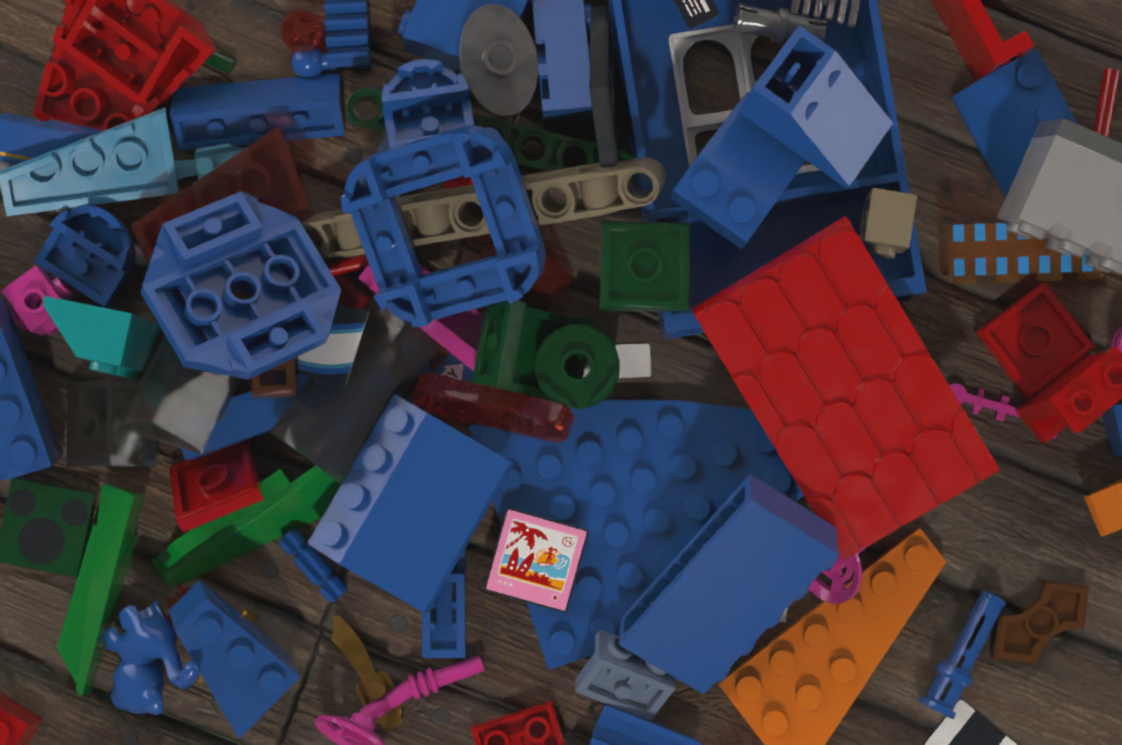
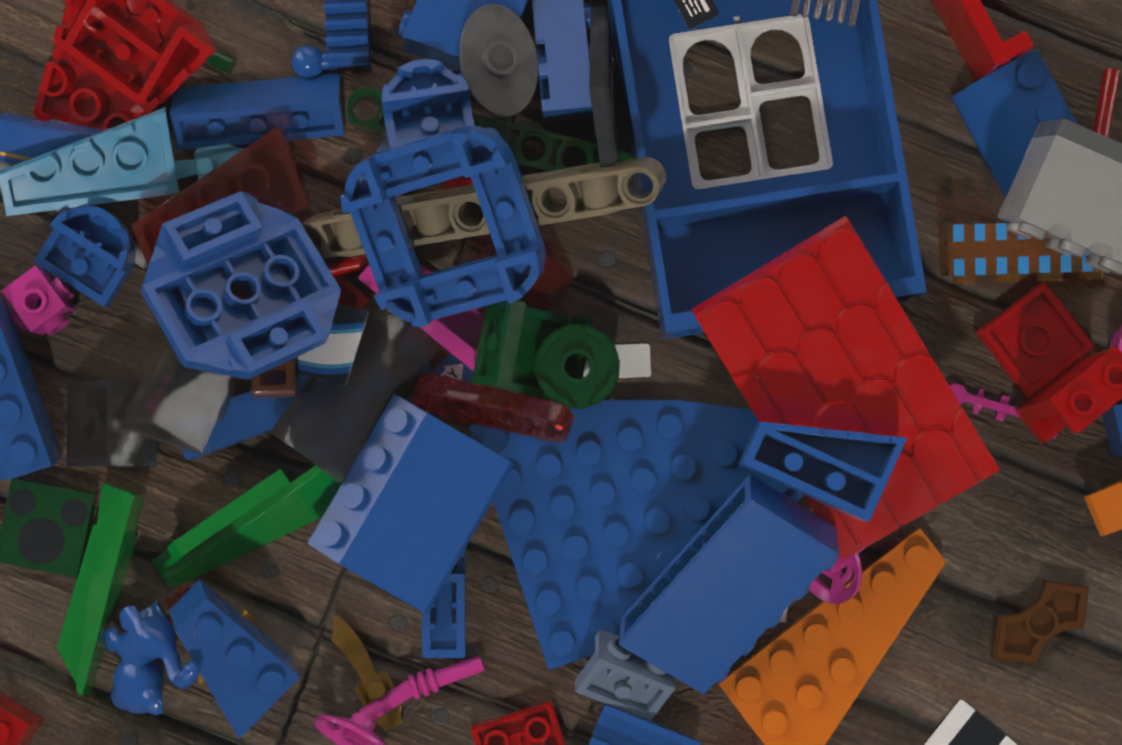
teal slope [42,296,161,380] -> none
red tile [169,439,264,532] -> none
blue axle [279,529,347,603] -> none
clear red wheel [280,9,326,54] -> none
tile [483,507,590,614] -> none
dark green tile [600,221,690,312] -> none
blue slope [670,91,806,250] -> none
dark grey pin [734,3,827,44] -> none
blue slope [738,25,893,189] -> none
dark tan brick [859,188,917,259] -> none
blue pin [919,590,1006,720] -> none
none -> blue wedge [738,422,907,522]

